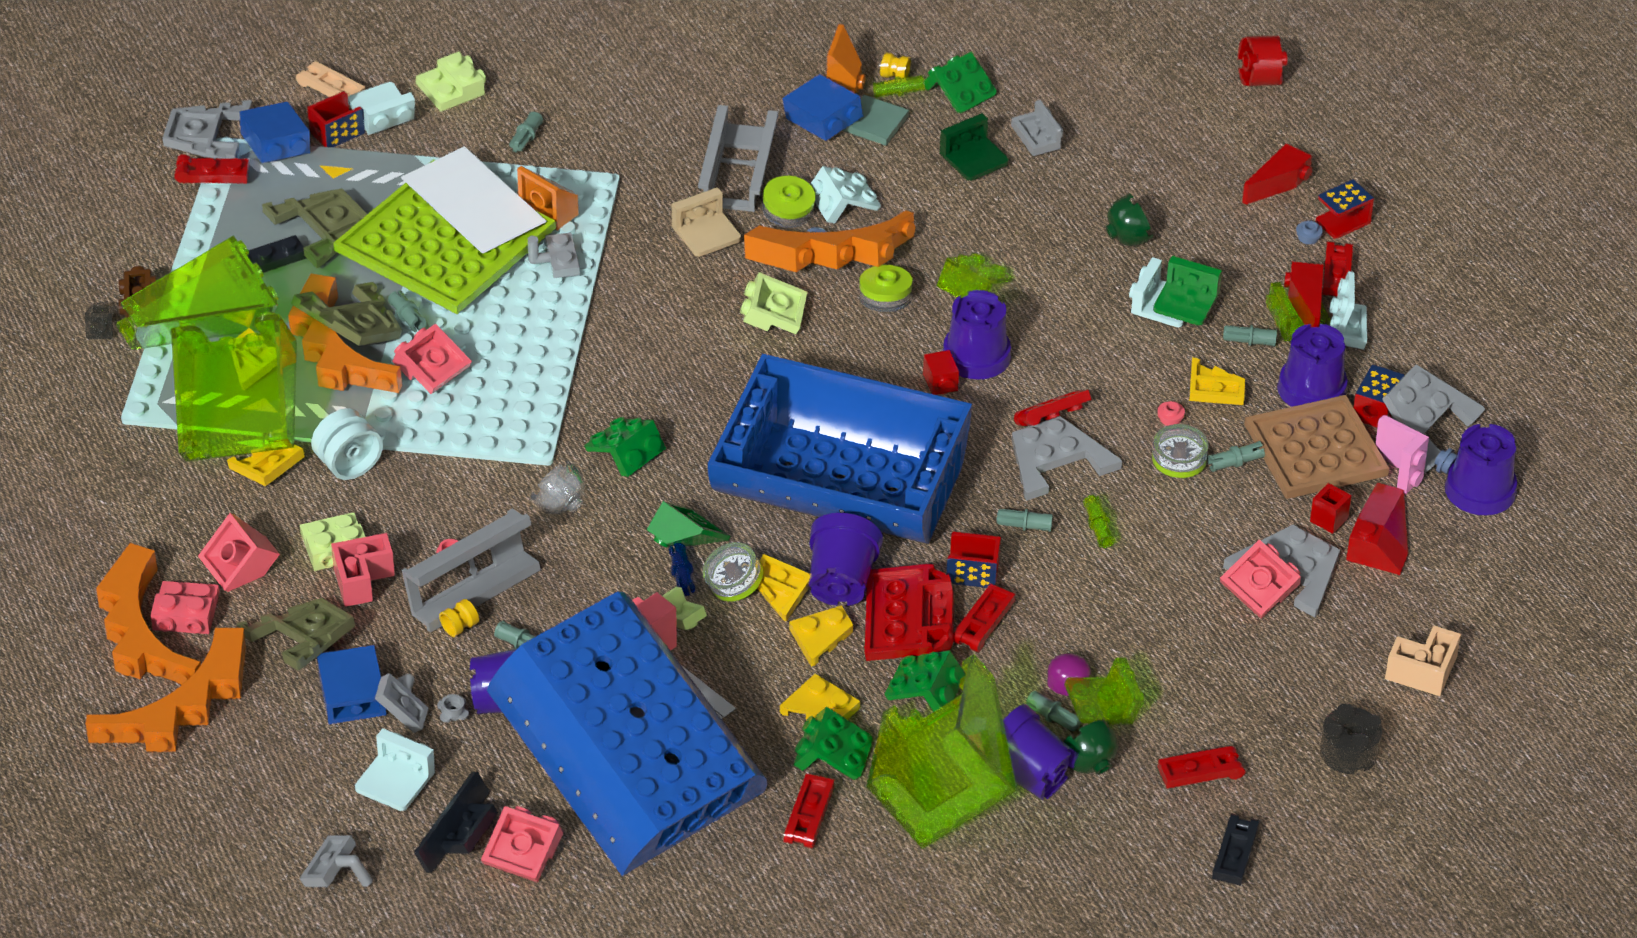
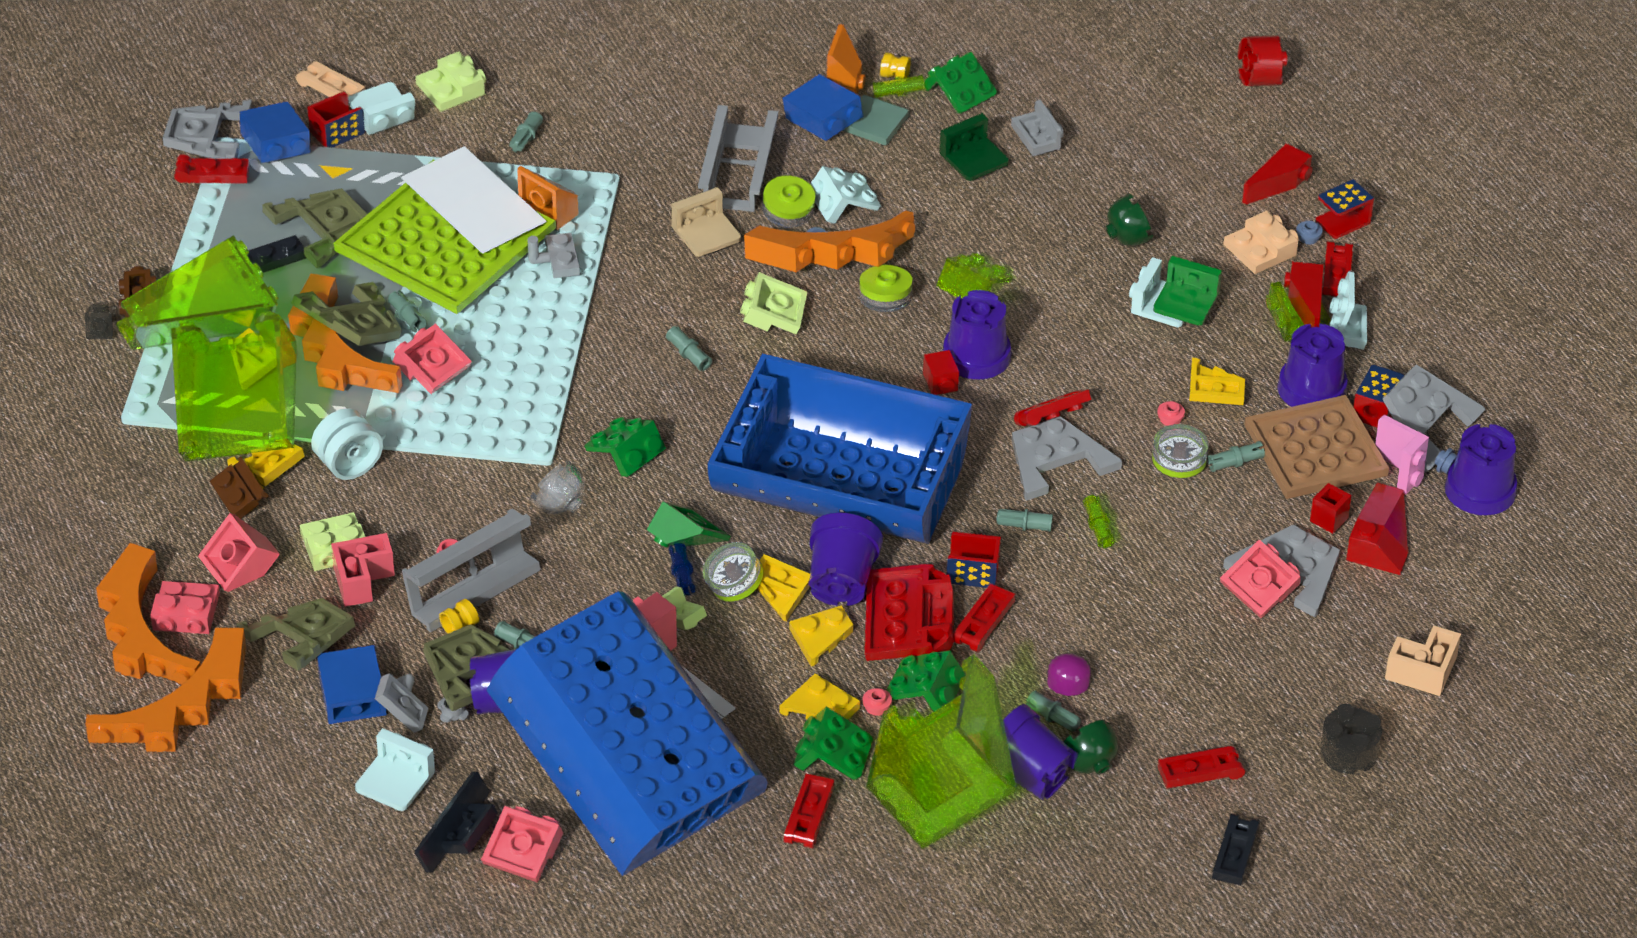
light grey plate [300,835,373,887] -> none
clear neon green bracket [1064,658,1144,724] -> none
sand green axle [1223,325,1277,347] -> none
none -> reddish brown plate [210,457,269,519]
none -> olive wing [423,624,516,711]
none -> sand green pin [666,326,712,371]
none -> coral plate [863,688,892,715]
none -> light nougat plate [1223,211,1299,274]

